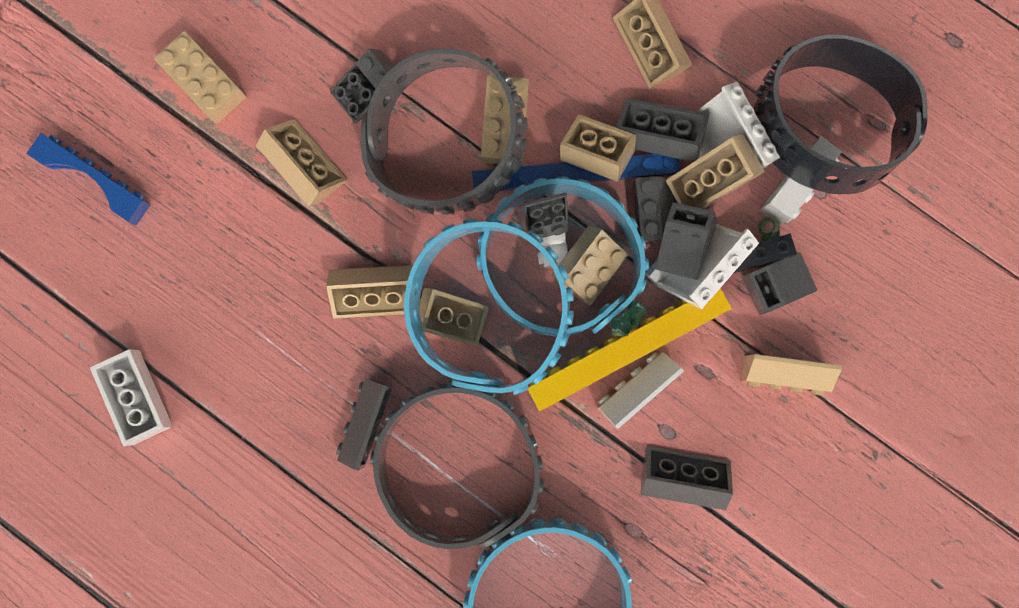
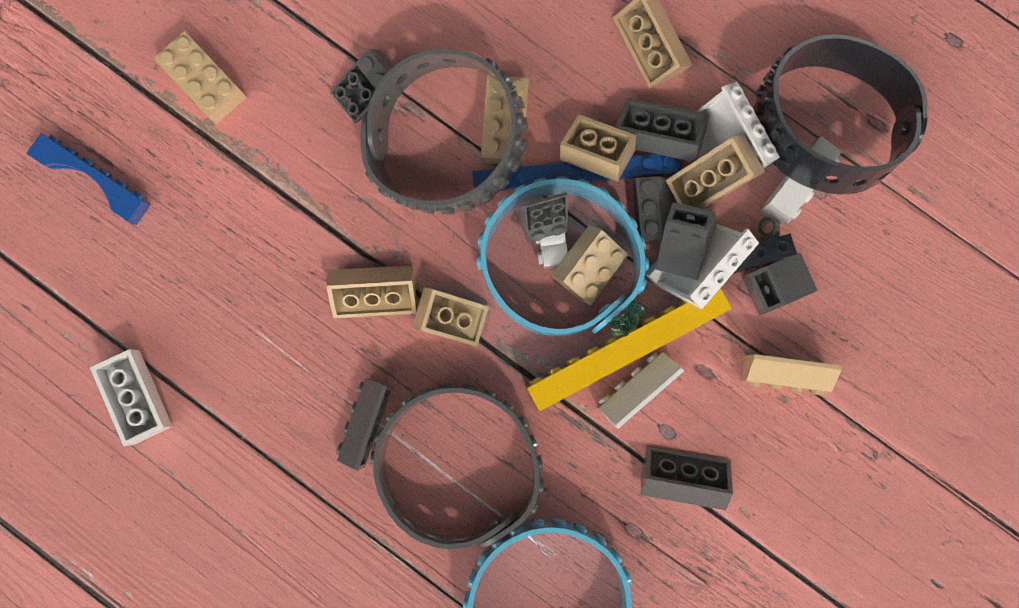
tan slope [256,119,347,207] -> none
medium azure piece [404,218,574,395] -> none

